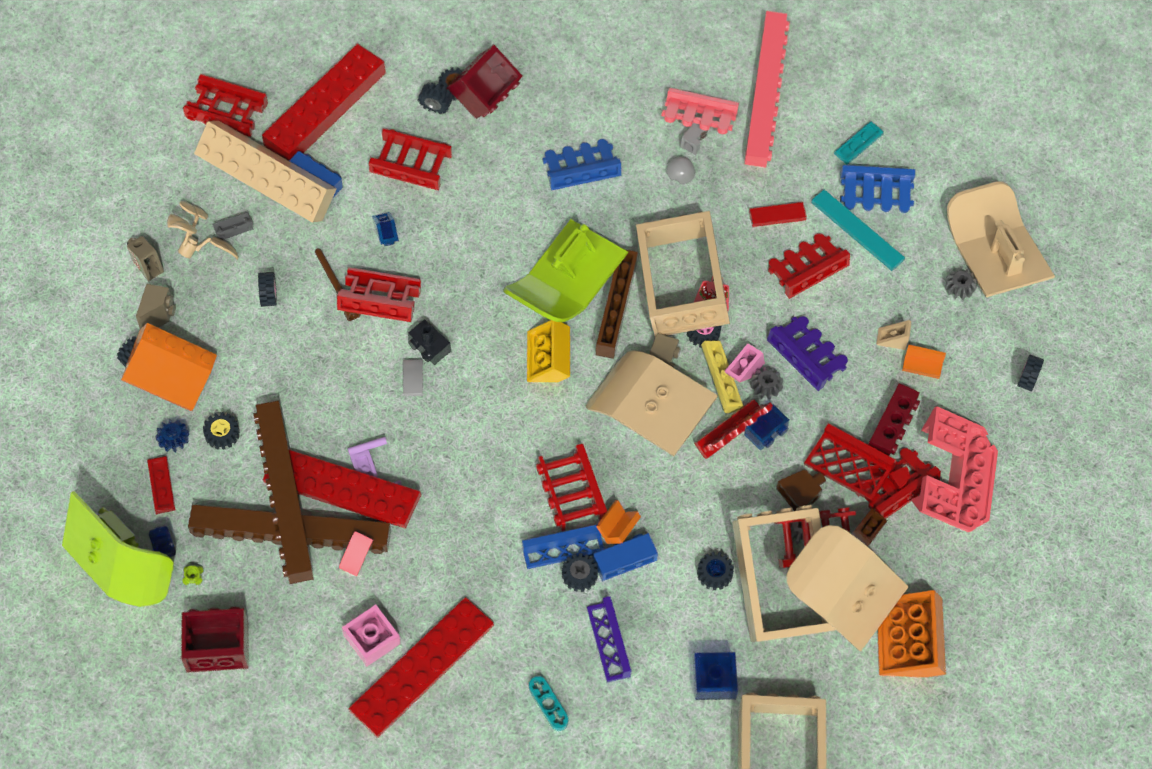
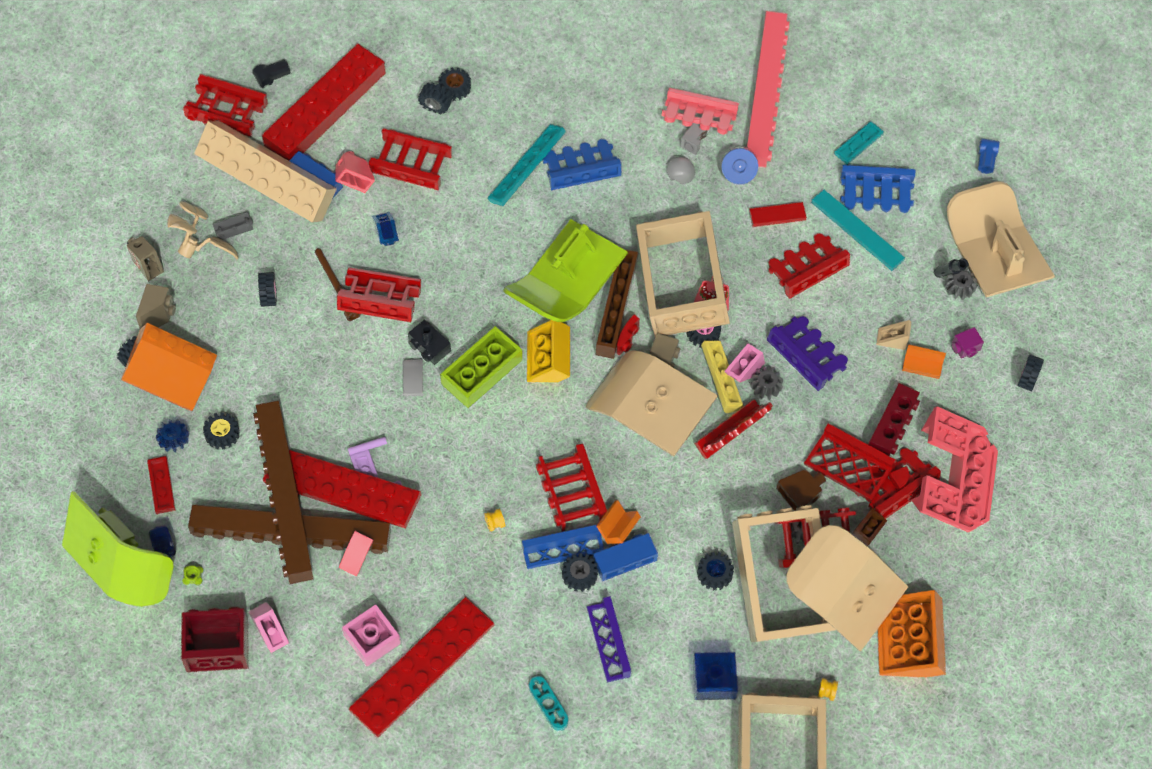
dark red container [447,44,523,119] -> none
clear blue brick [744,404,790,451] -> none
none -> bright pink slope [249,602,289,653]
none -> black piece [252,59,291,88]
none -> coral torso [335,151,375,193]
none -> lime brick [440,326,522,408]
none -> yellow wheel [484,508,505,532]
none -> teal tile [488,124,566,206]
none -> red slope [617,314,640,356]
none -> piece [721,146,758,185]
none -> yellow wheel [818,678,838,701]
none -> black pin [934,258,969,278]
none -> magenta brick [952,327,984,359]
none -> blue piece [978,138,1000,174]

